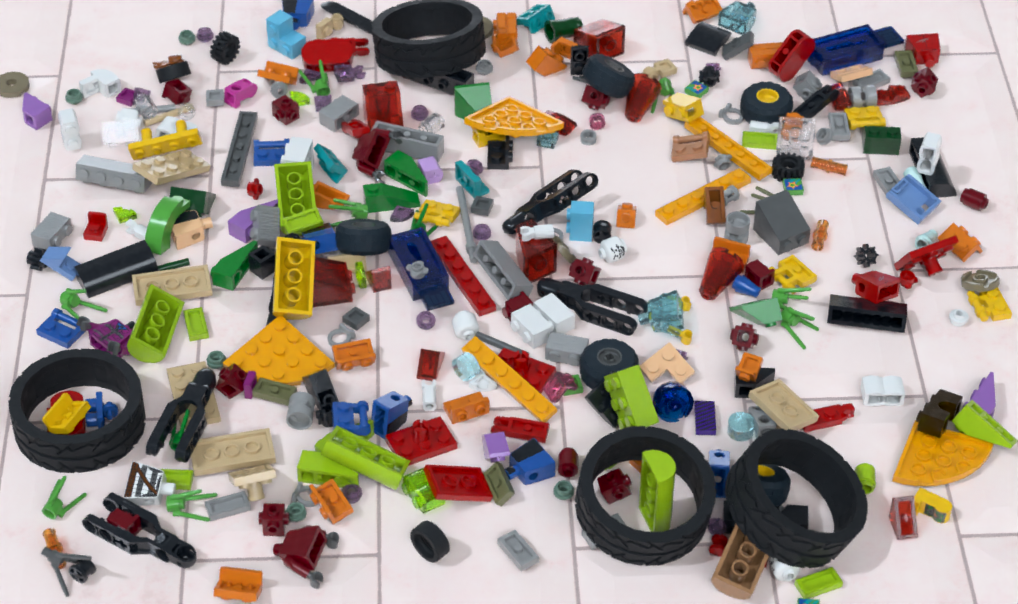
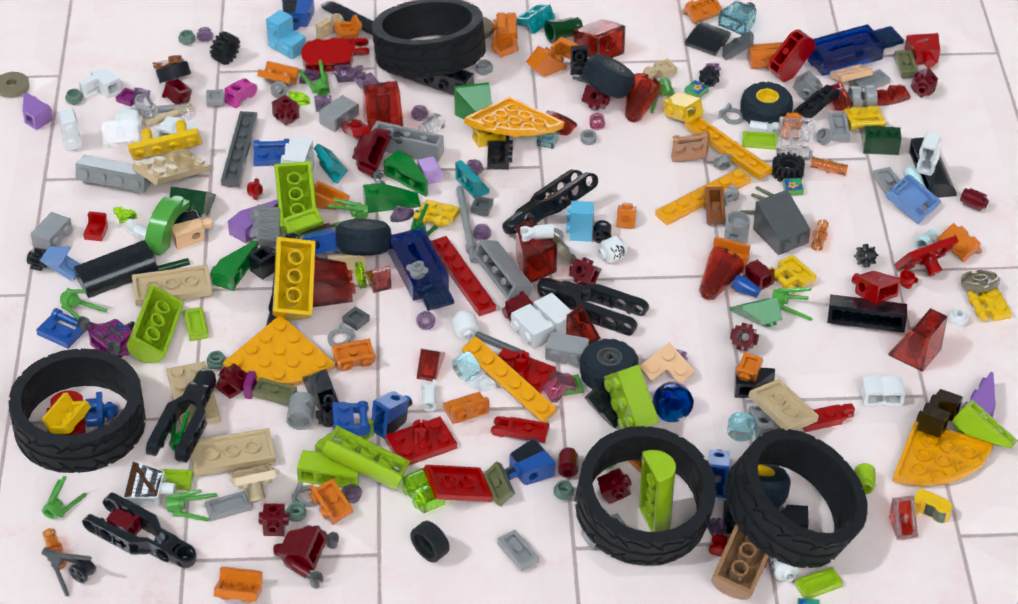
medium lavender slope [482,432,510,463] -> none
clear light blue torso [638,290,693,345] -> none
tile [694,401,716,435] -> none
bright green plant [781,307,819,349] -> none
none -> orange bracket [334,15,362,38]
none -> clear purple plate [356,73,379,92]
none -> clear red slope [566,305,601,345]
none -> clear red slope [888,308,948,372]

